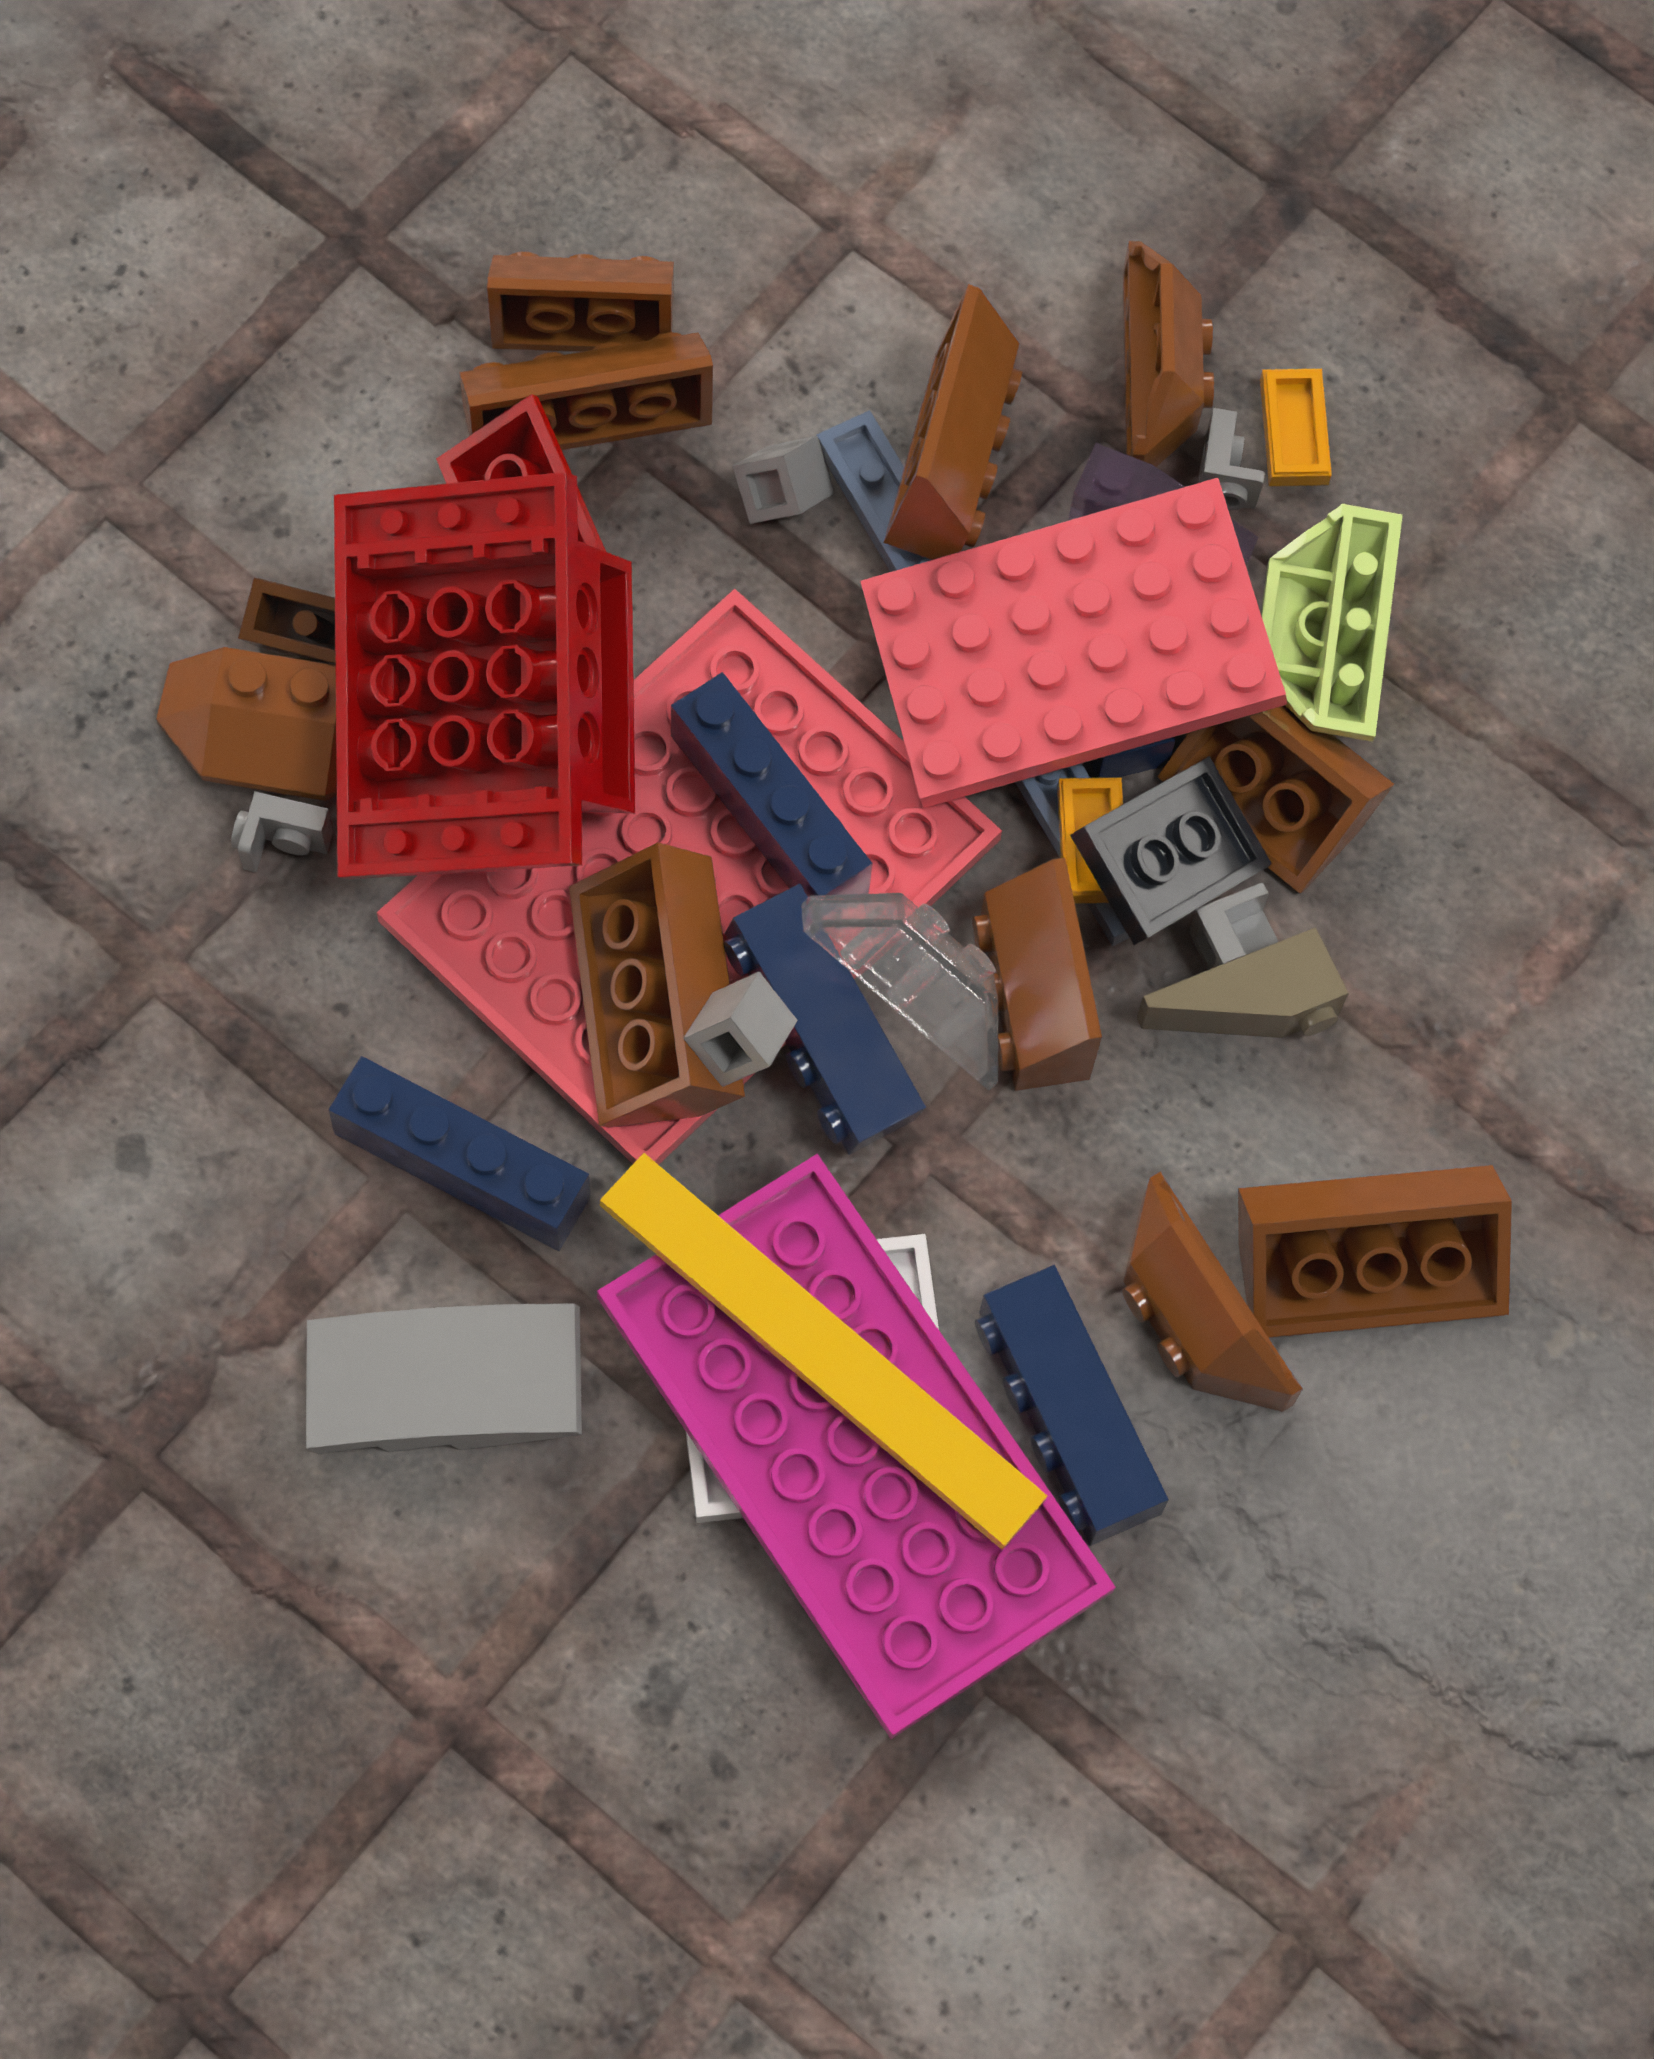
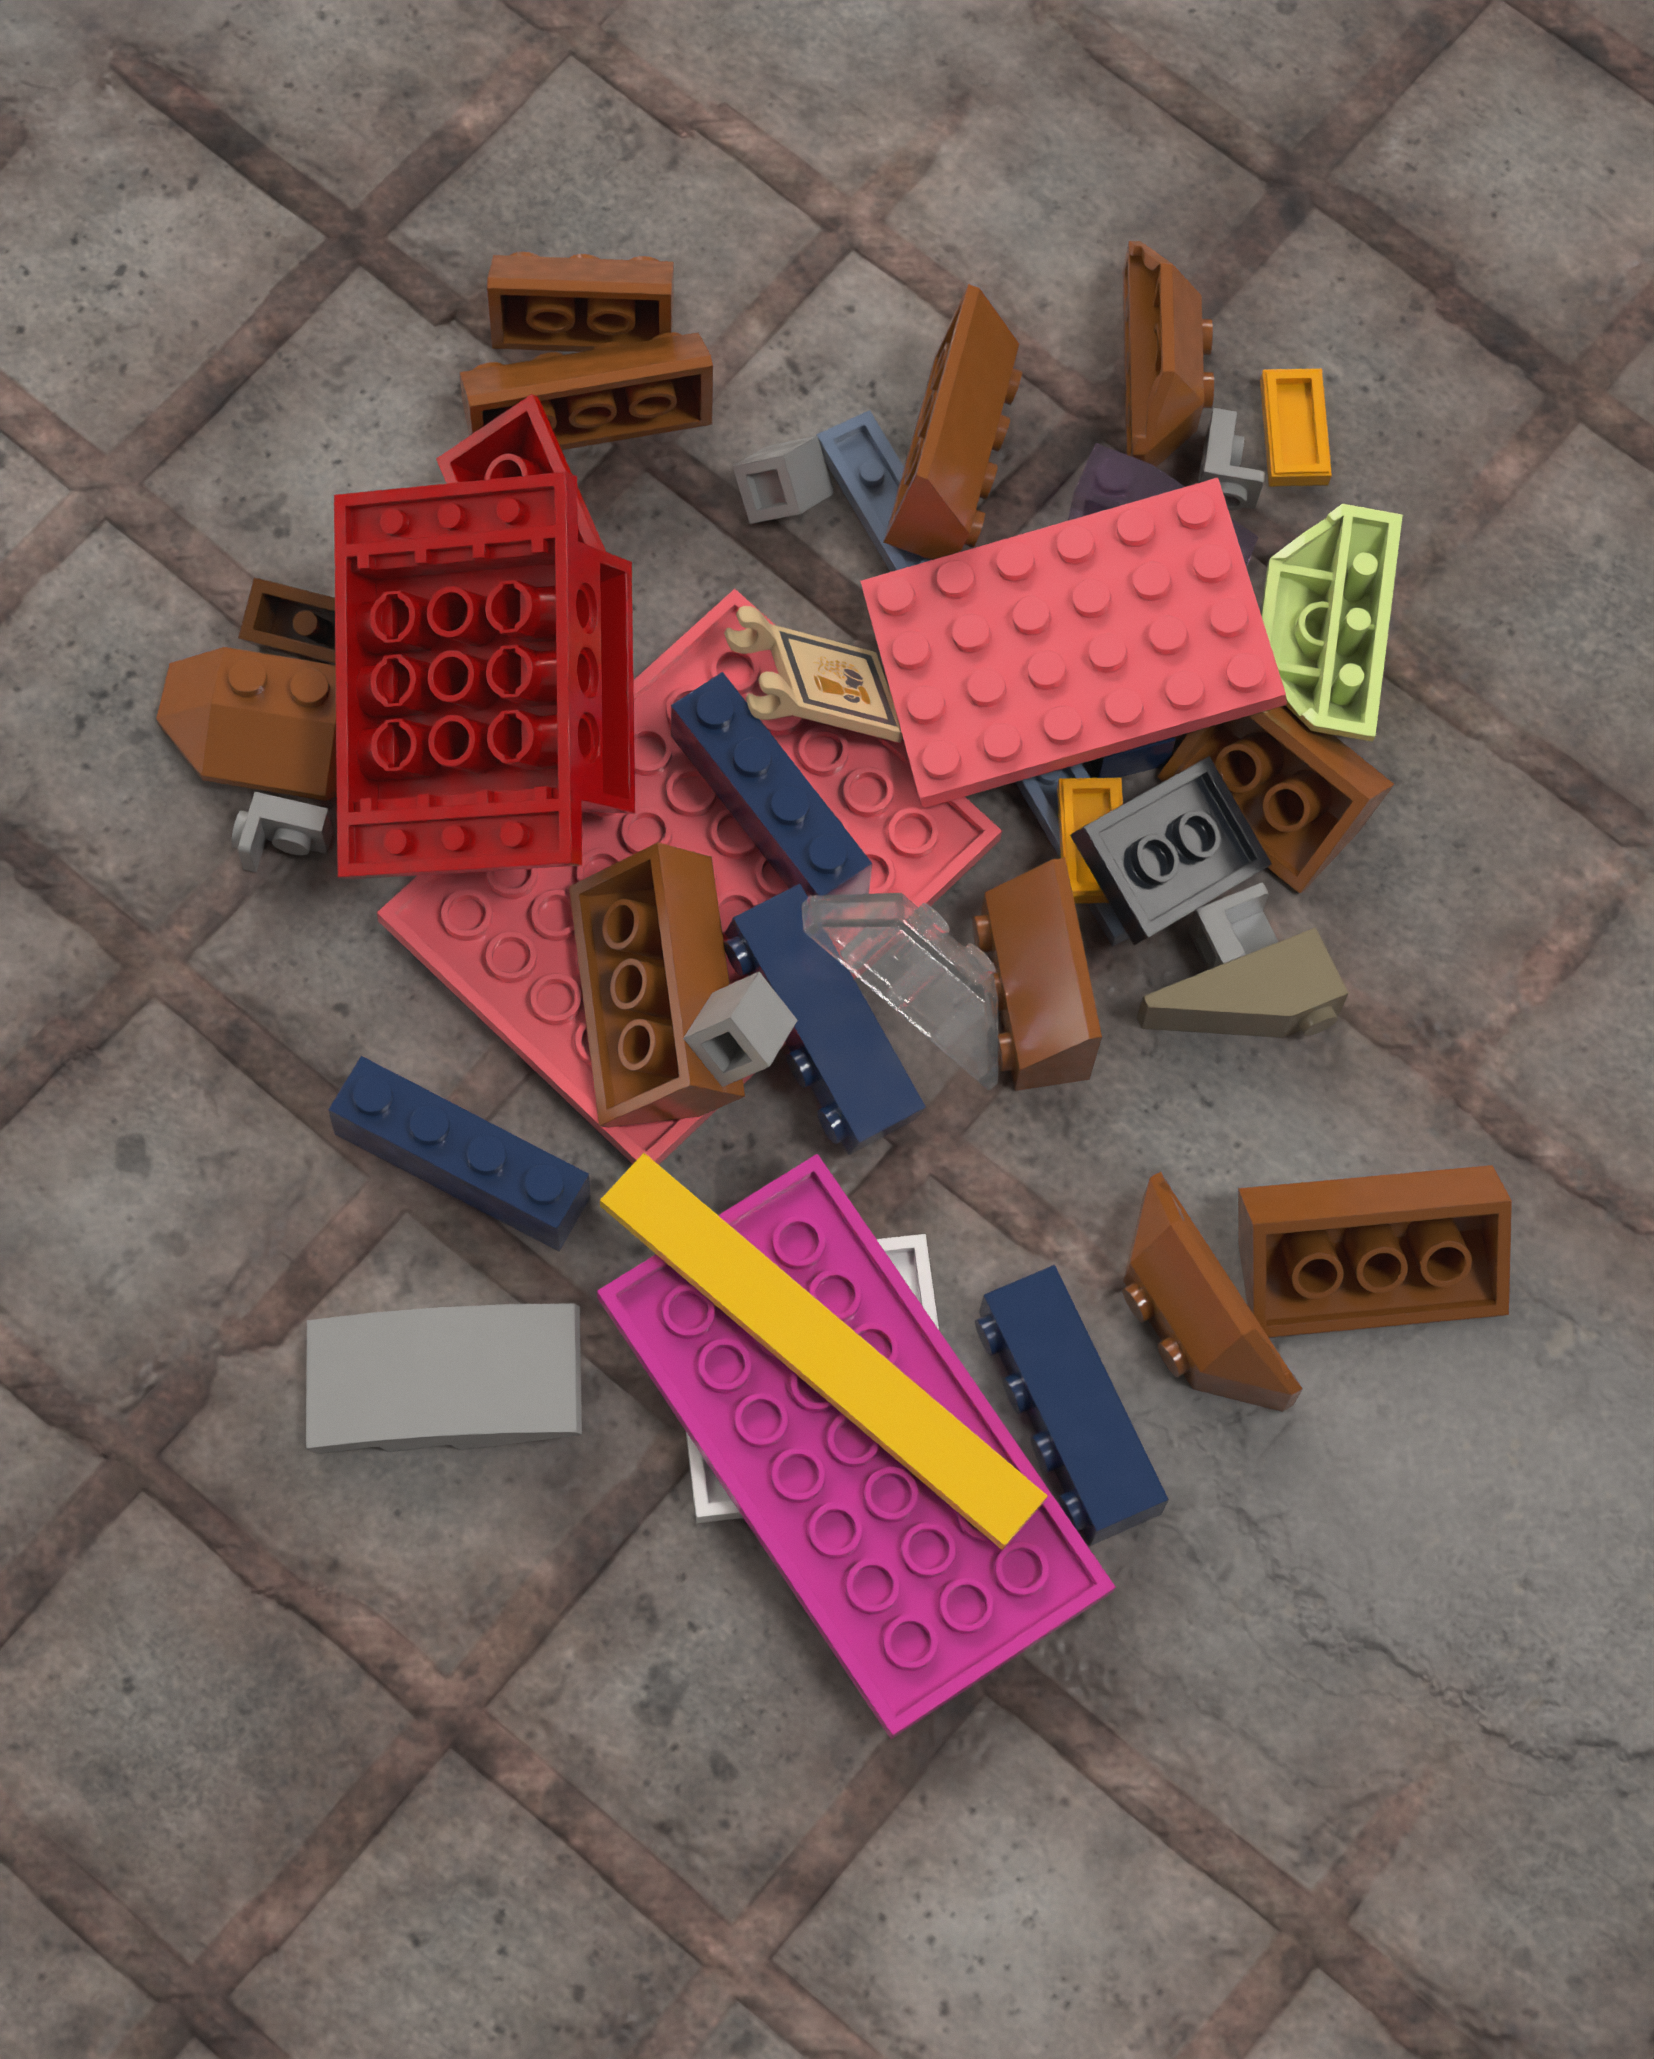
none -> tan flag [724,606,903,743]

